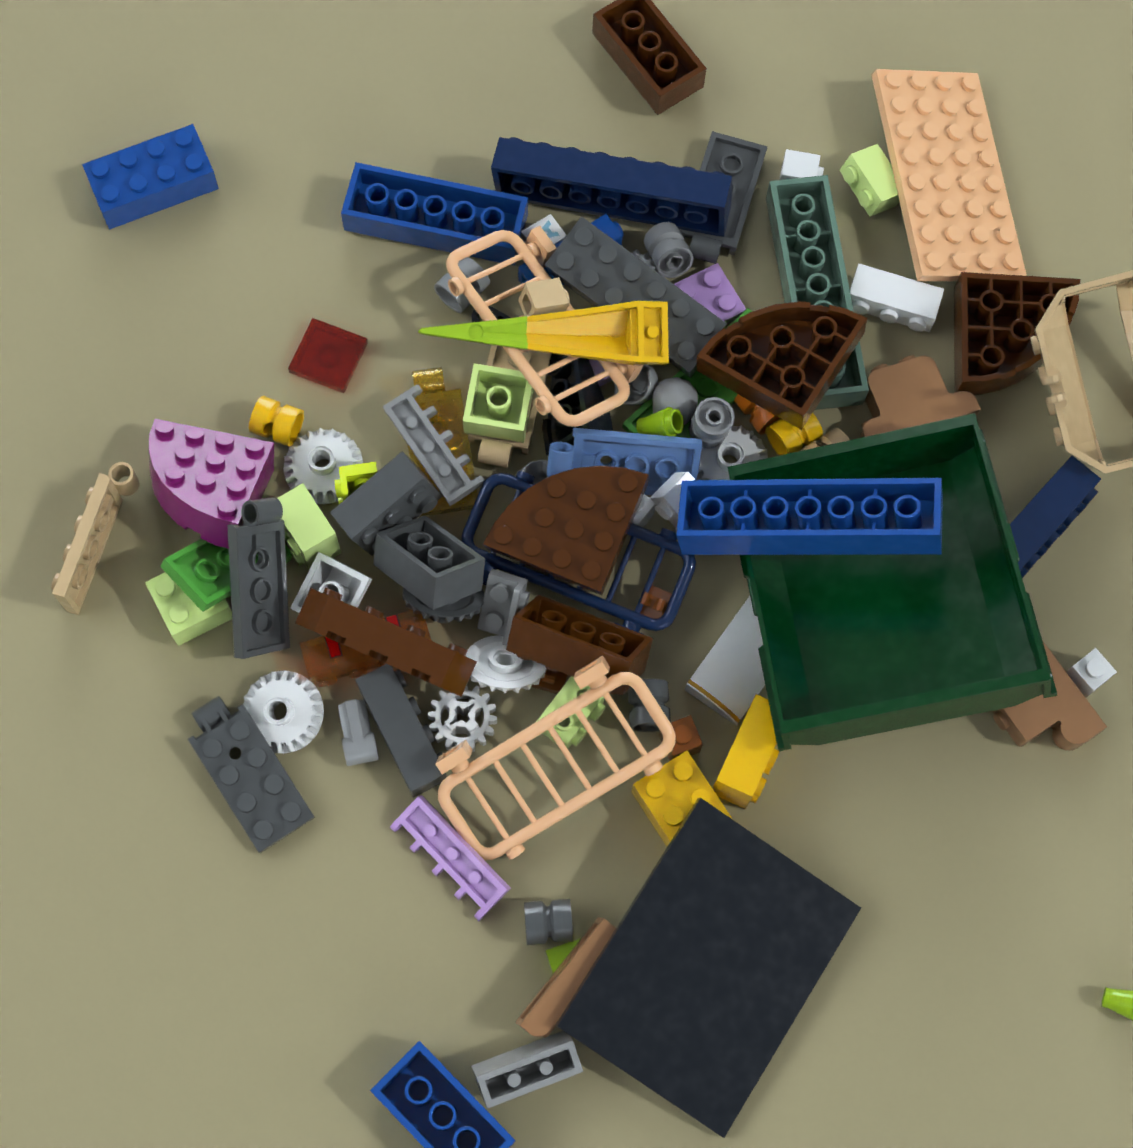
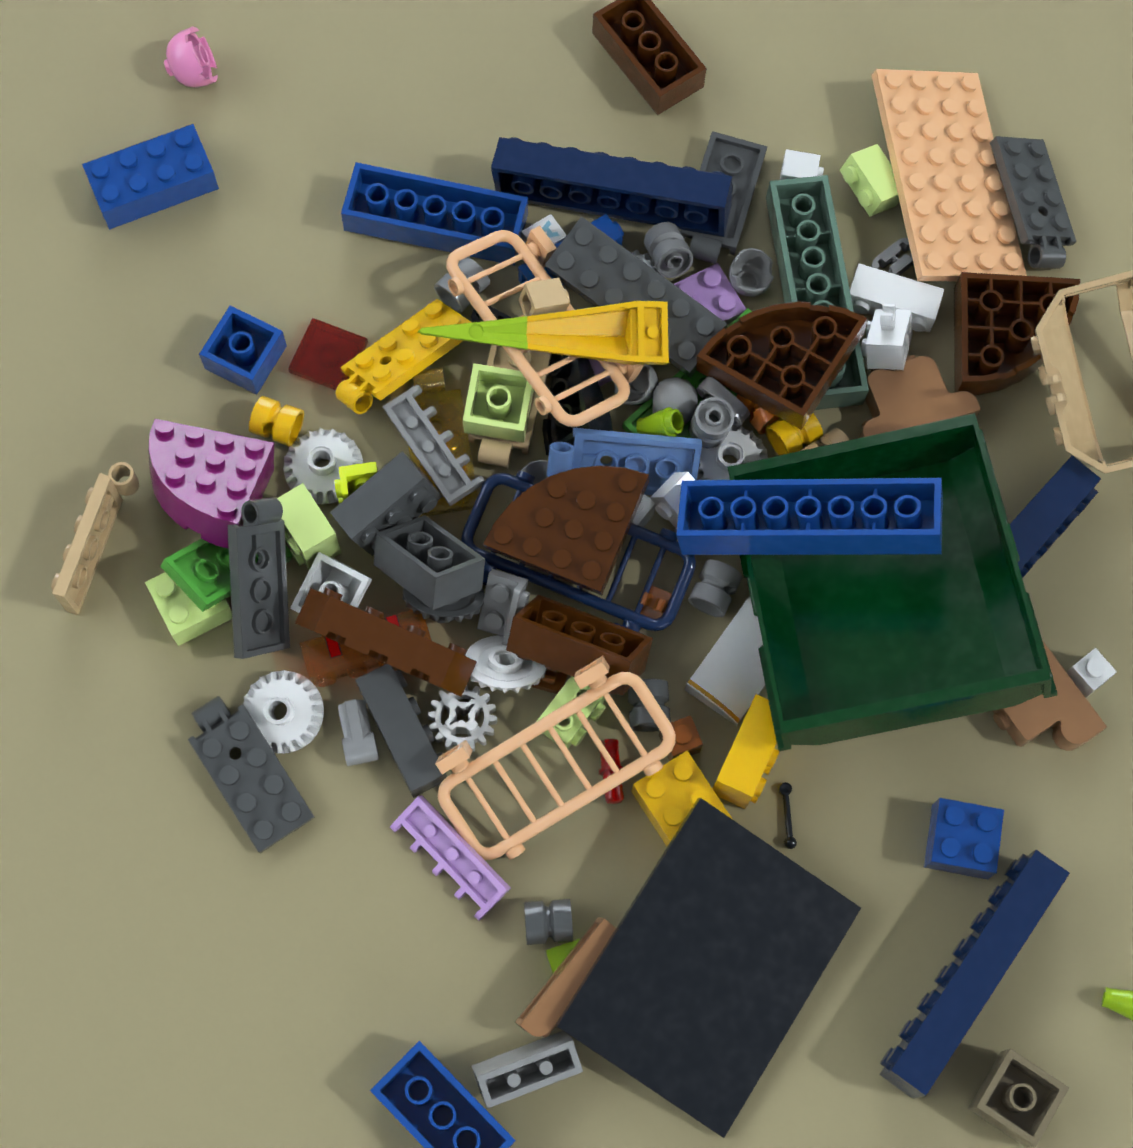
none -> bright pink cylinder [164,26,218,88]
none -> blue brick [199,305,287,395]
none -> yellow hinge [335,299,472,414]
none -> red axle [599,739,624,804]
none -> light grey wheel [688,559,742,617]
none -> light grey beam [696,376,750,427]
none -> light grey hair [729,248,774,297]
none -> black hinge [779,782,797,849]
none -> white brick [861,304,912,370]
none -> light grey beam [871,238,914,276]
none -> dark blue brick [879,850,1070,1099]
none -> blue brick [924,798,1004,880]
none -> dark tan brick [968,1049,1069,1148]
none -> dark grey hinge [990,136,1077,269]

